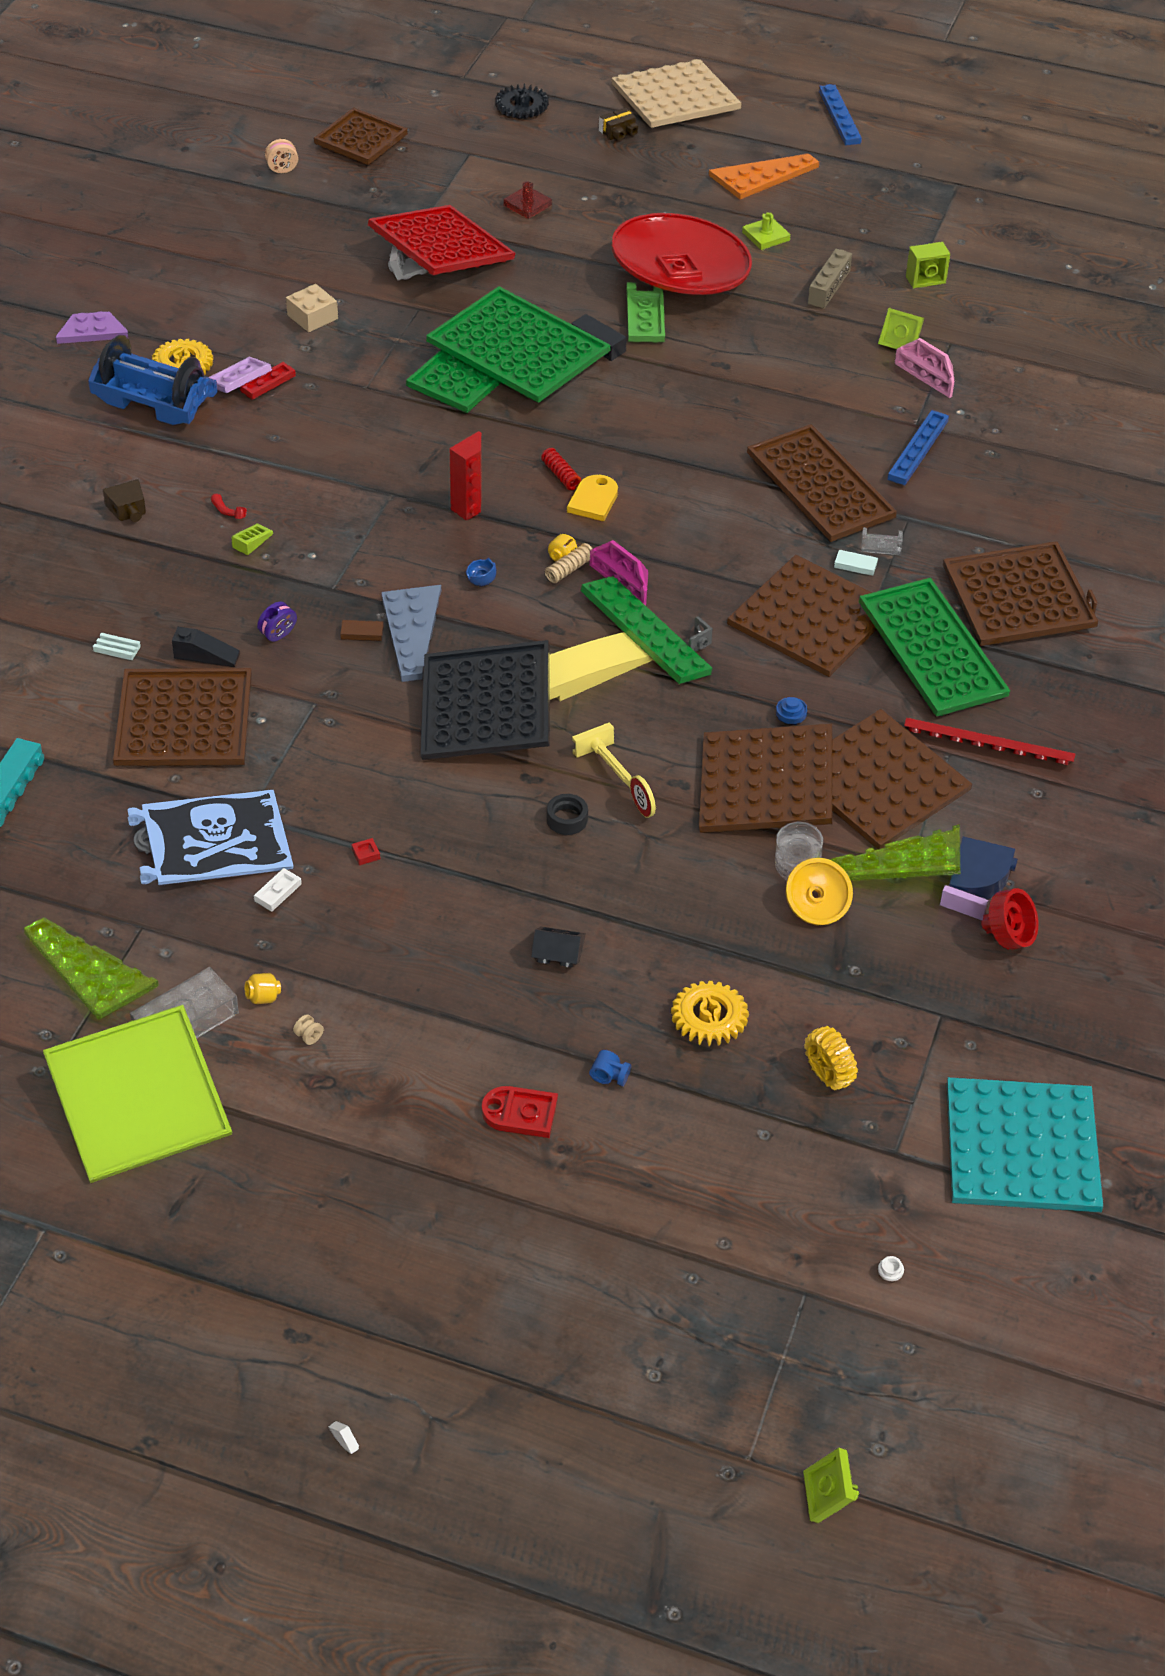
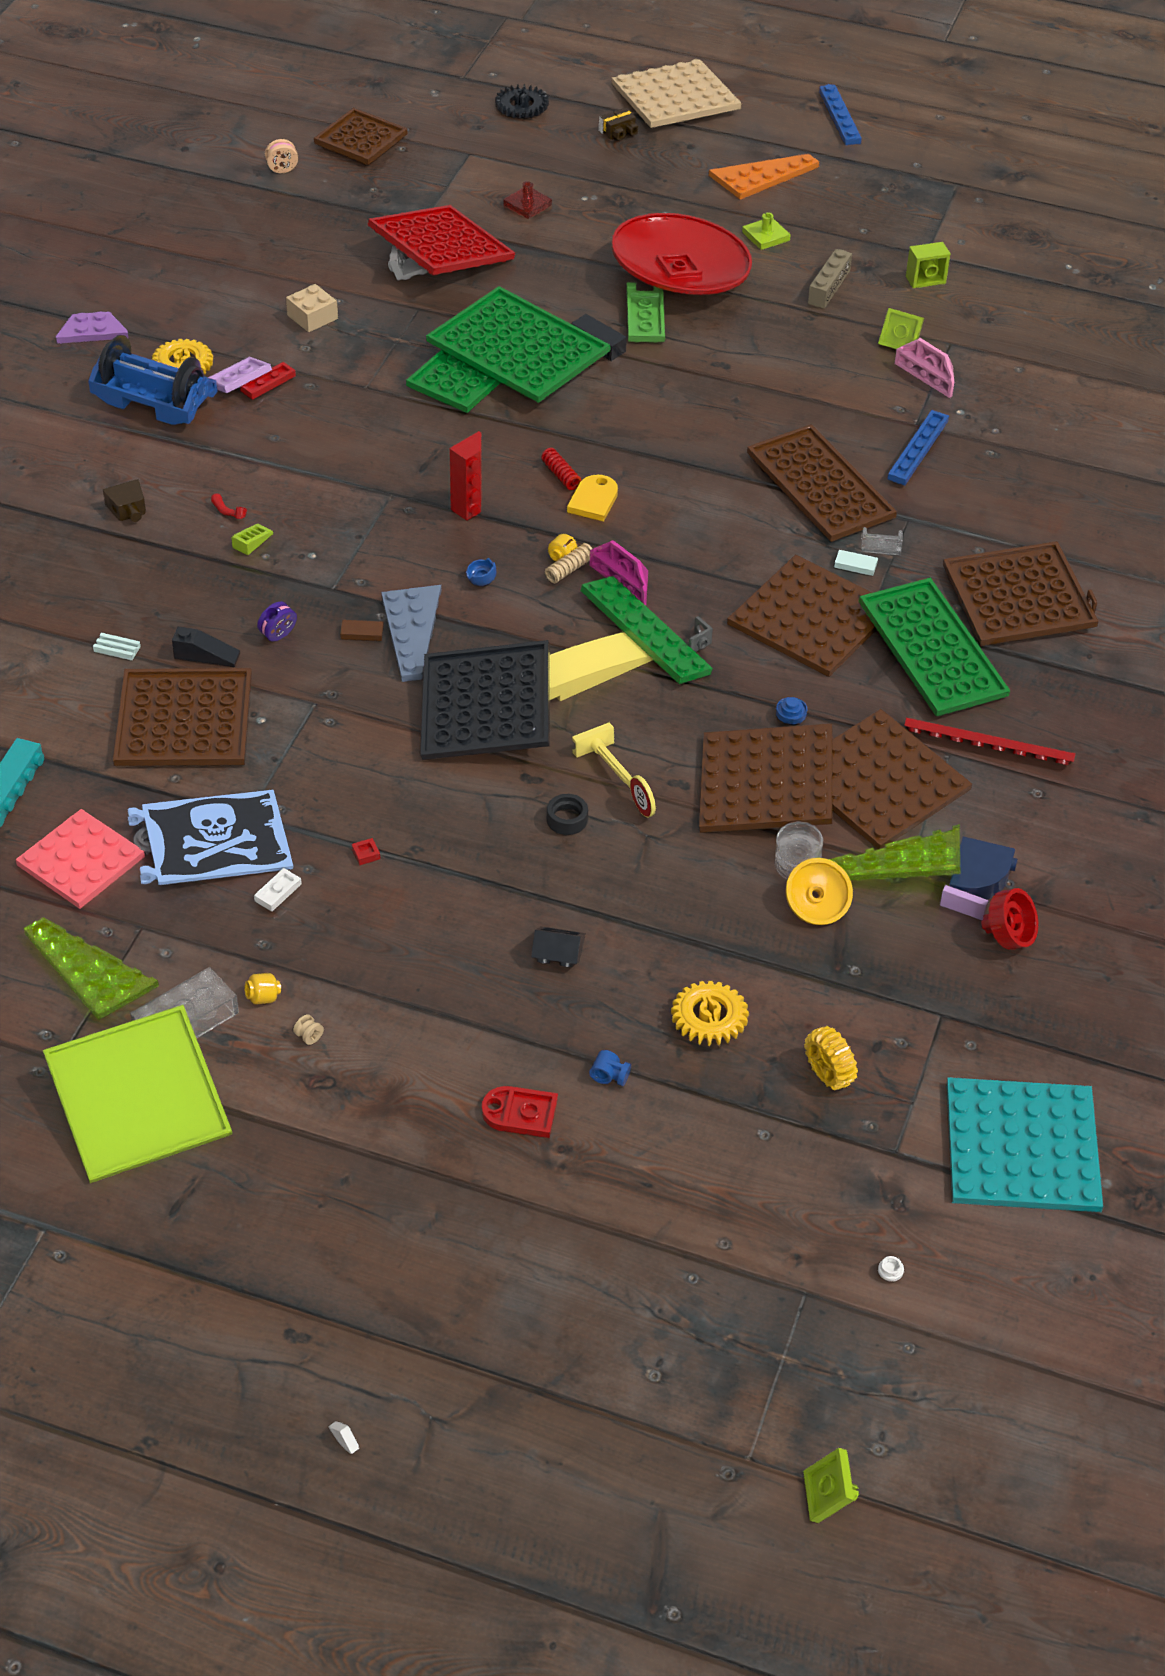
none -> coral plate [16,809,145,909]

